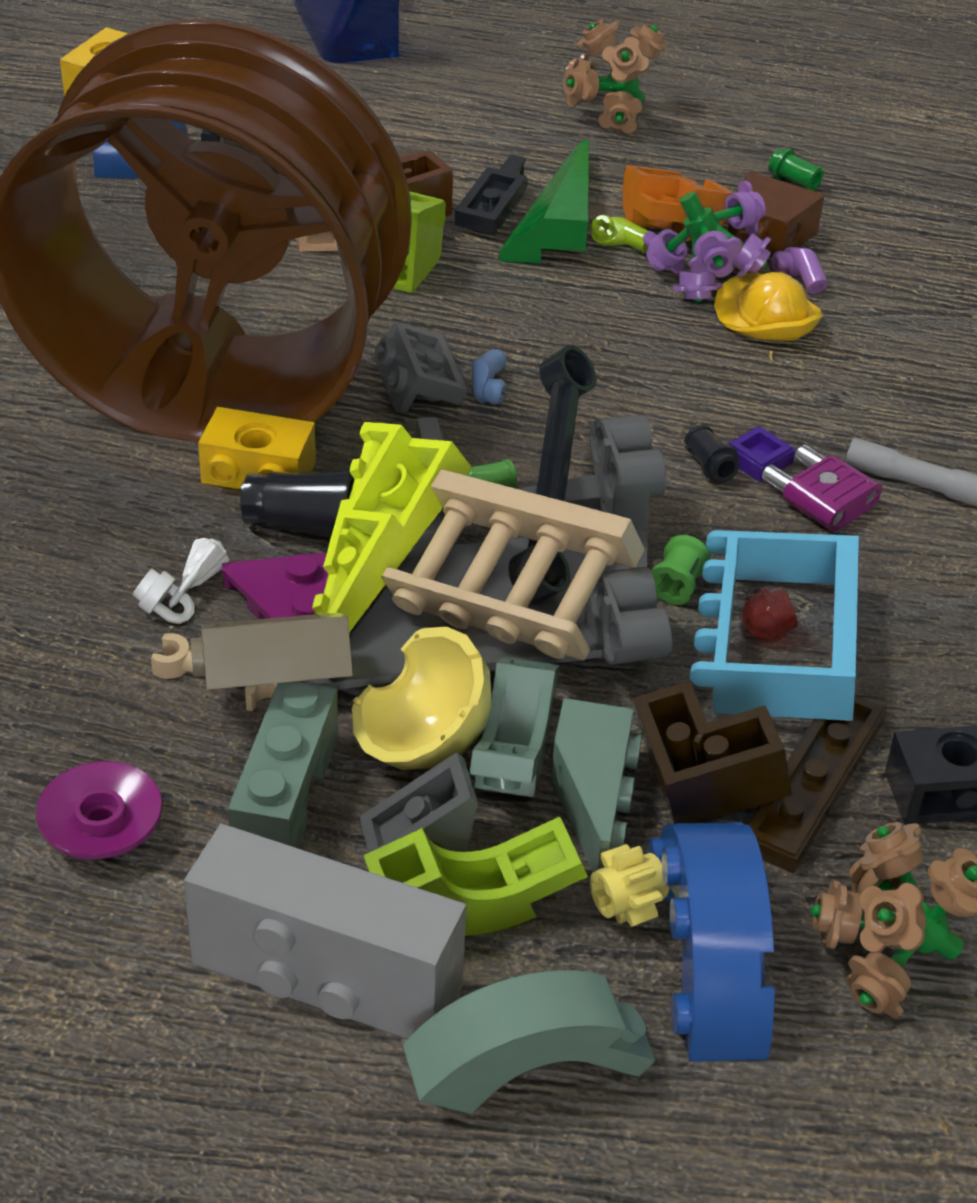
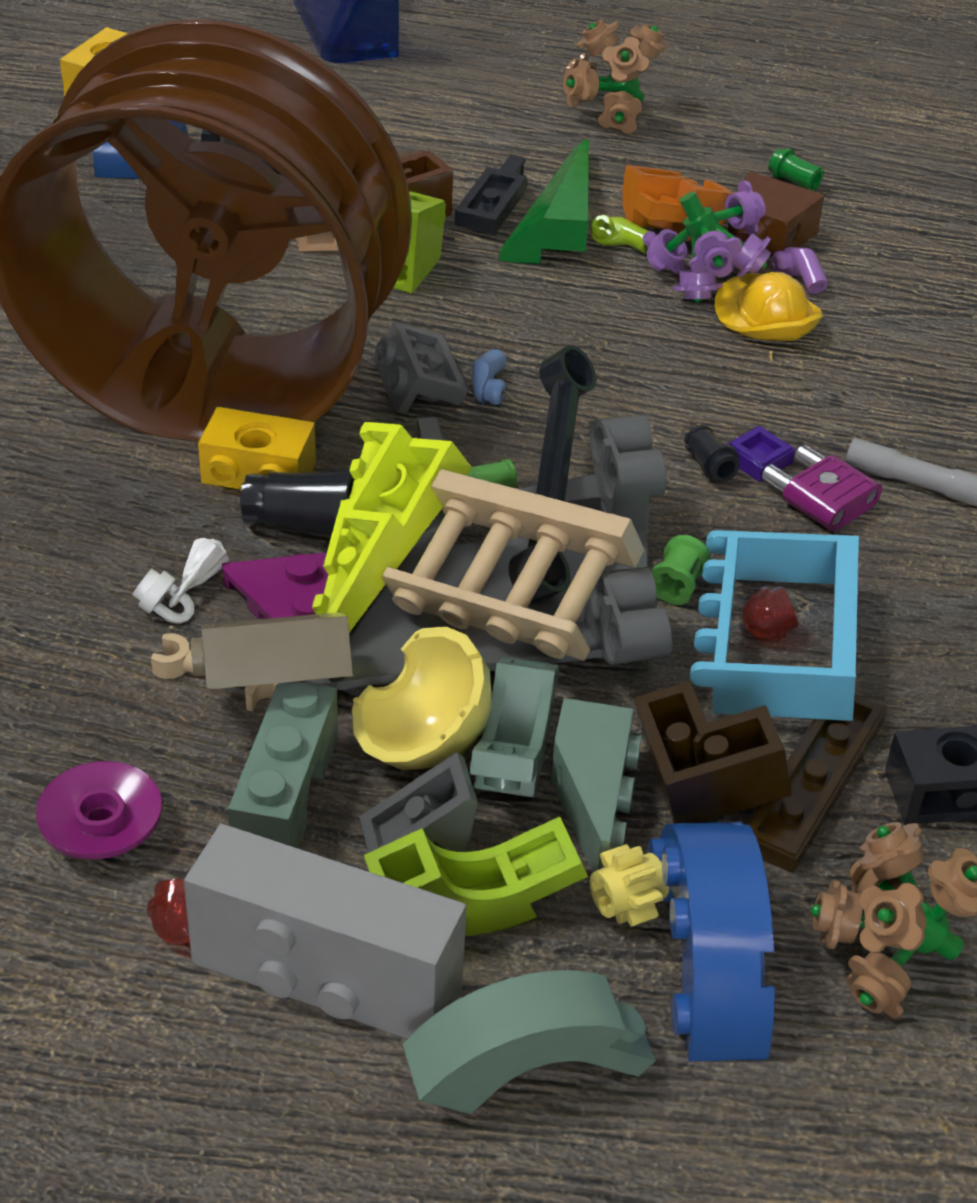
none -> clear red plate [146,879,190,945]

